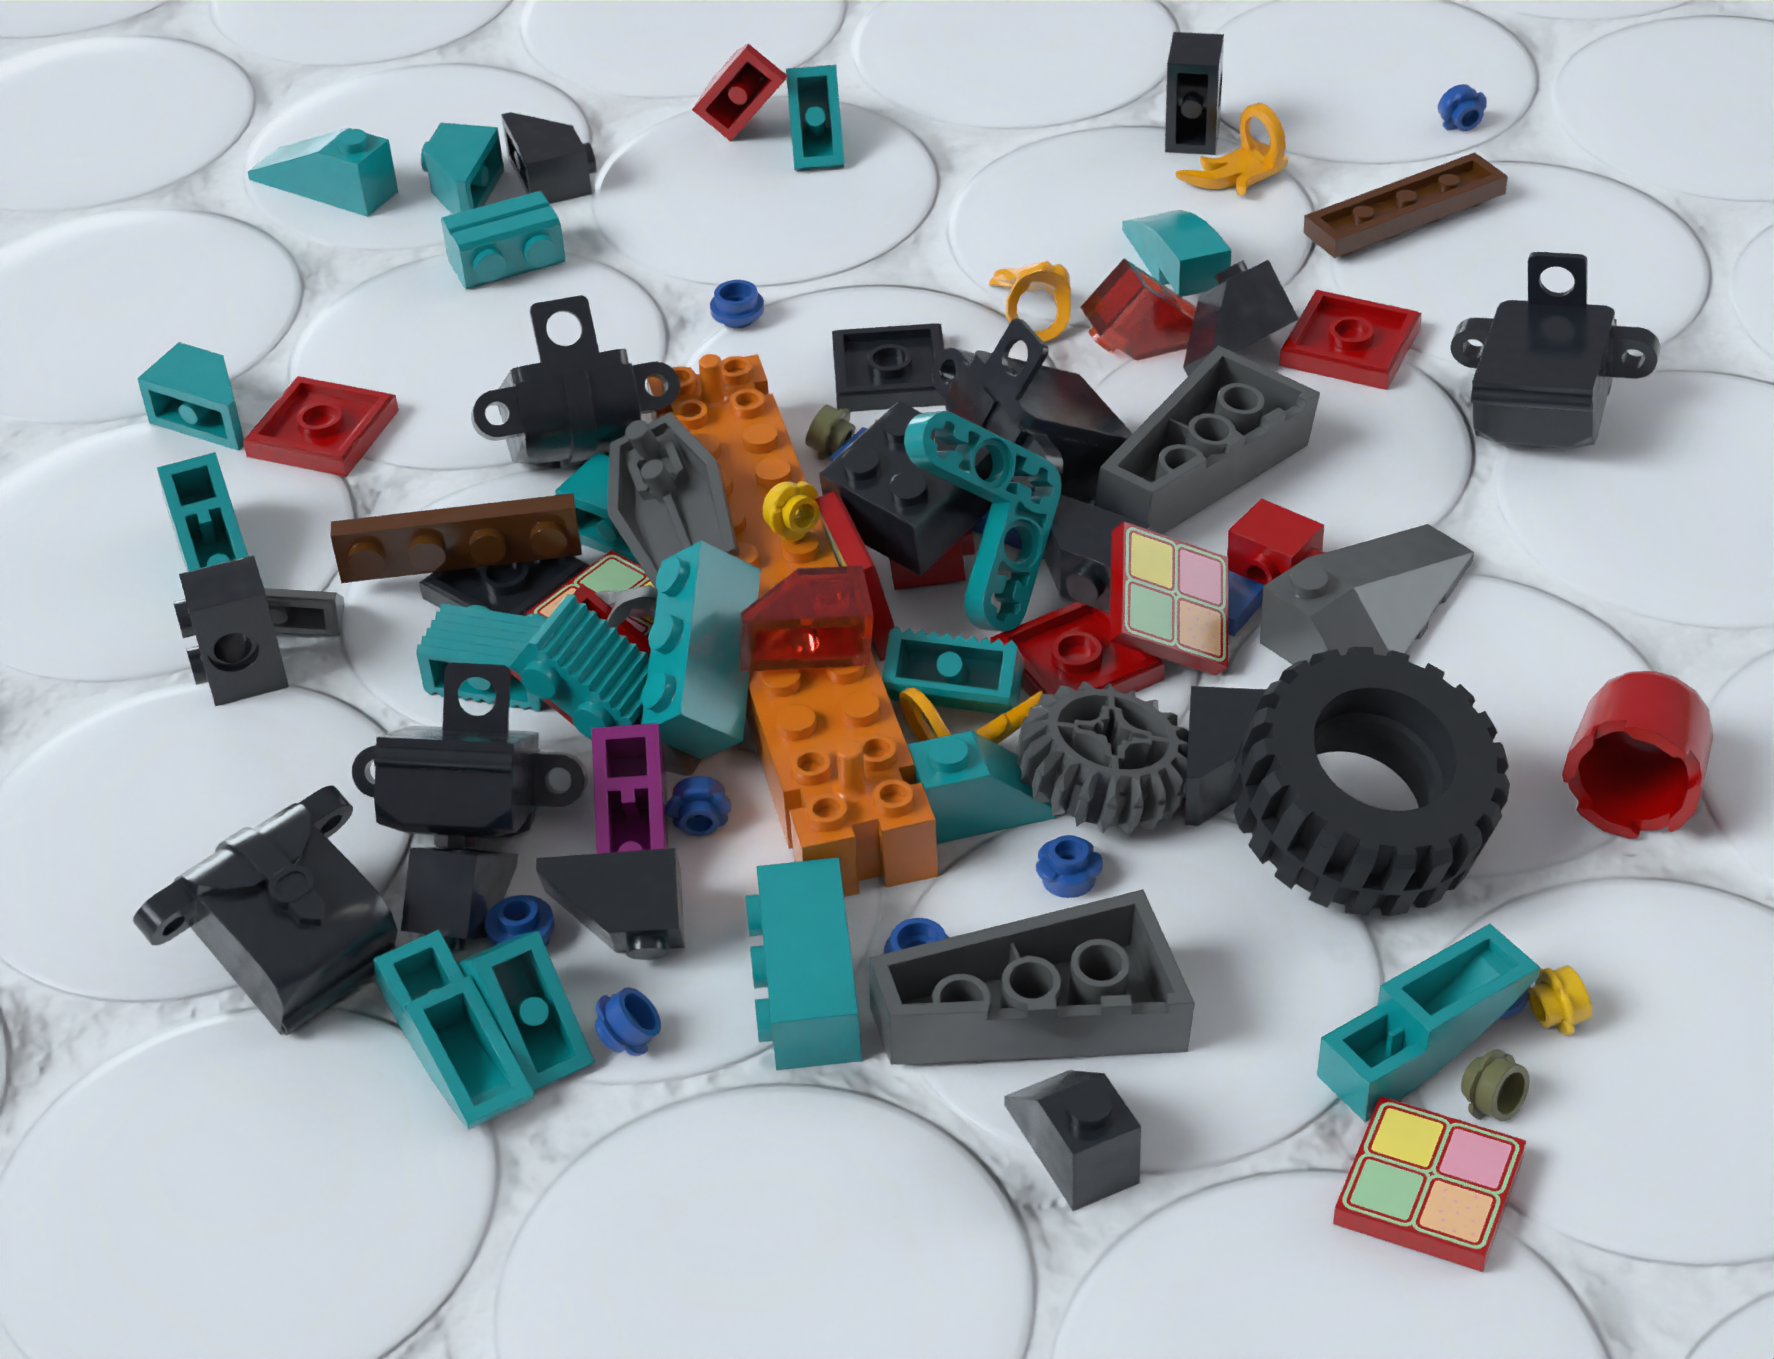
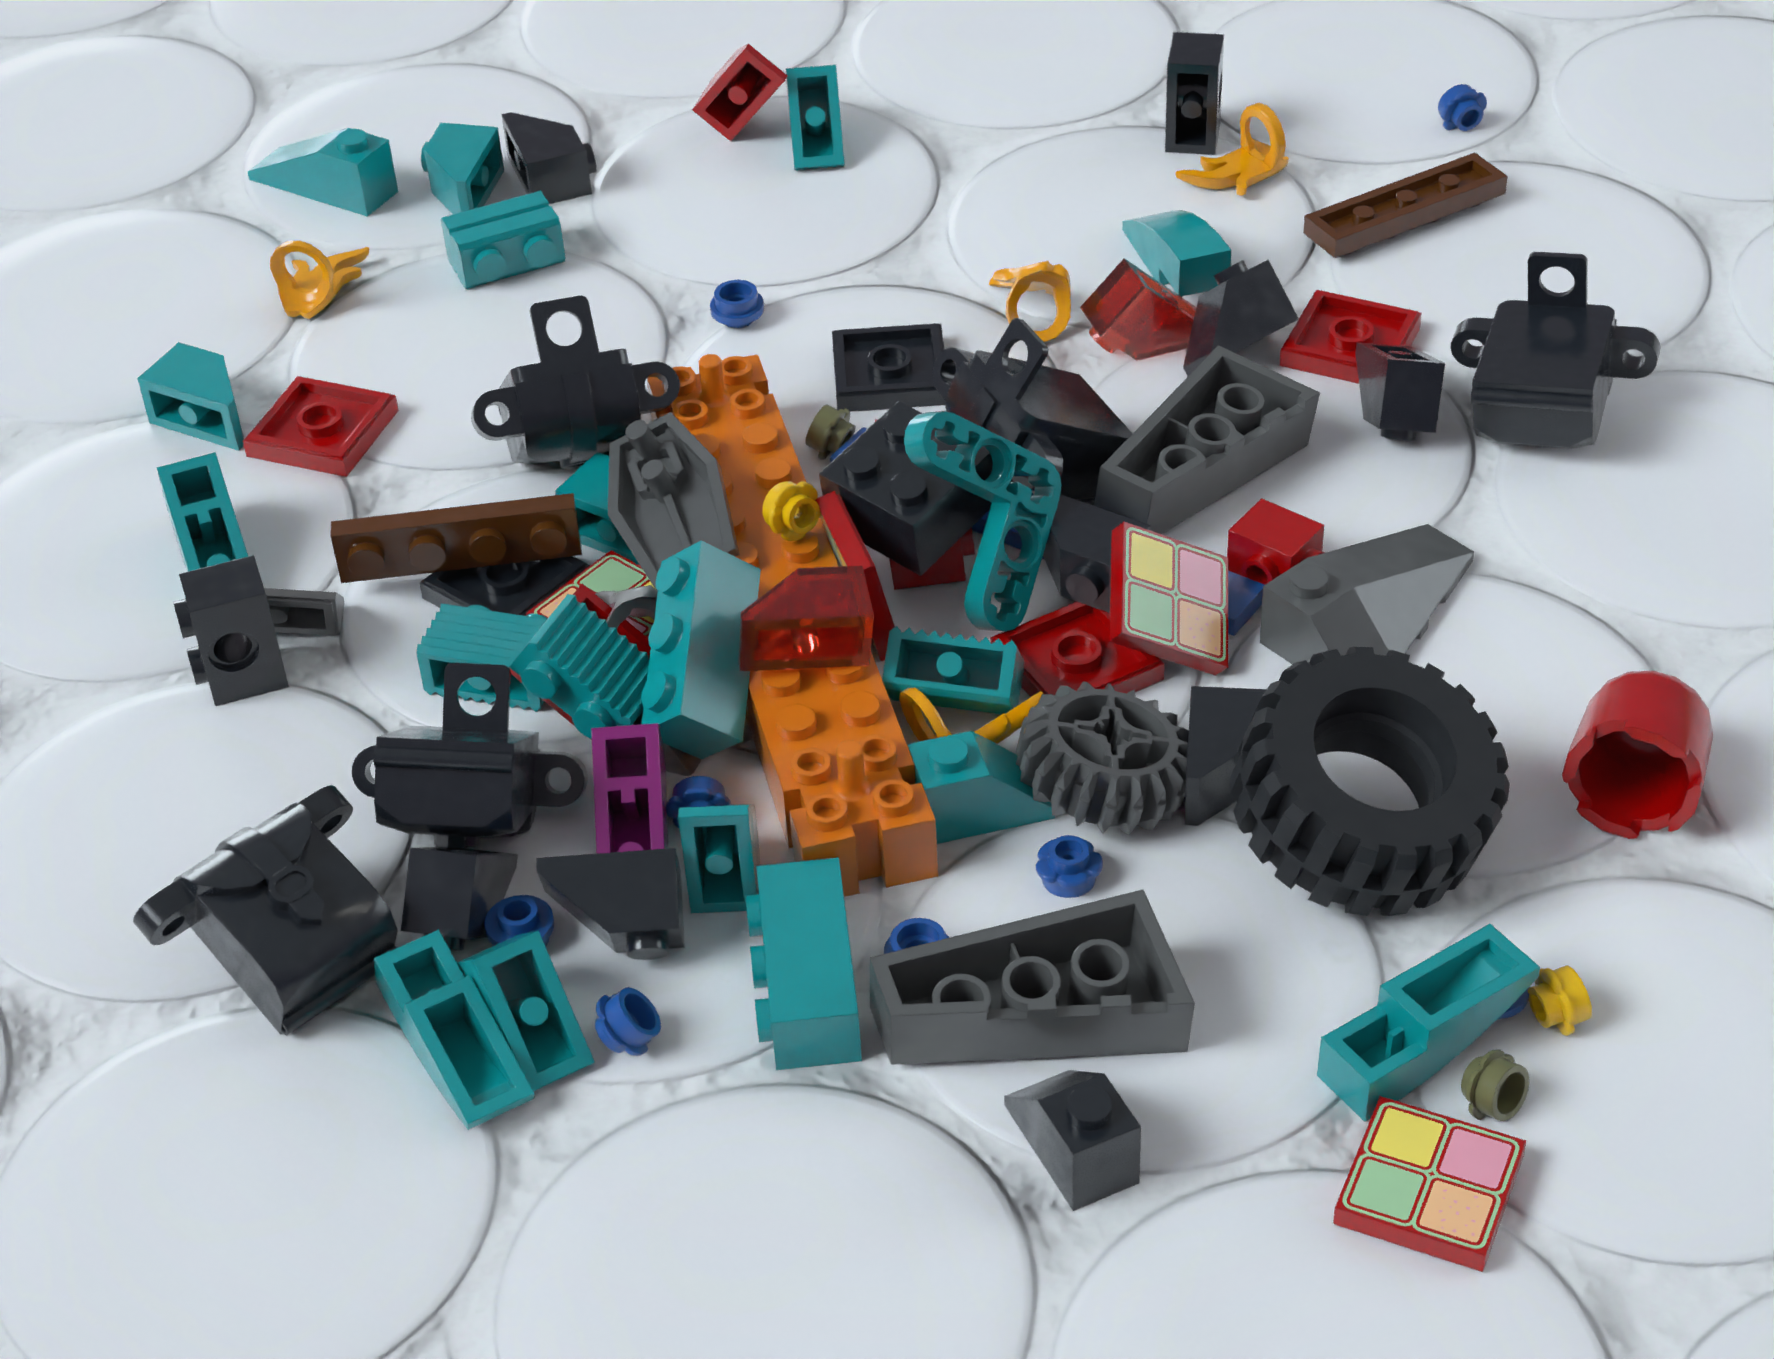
none -> light orange piece [270,240,369,319]
none -> teal slope [678,805,760,914]
none -> black slope [1355,342,1445,441]

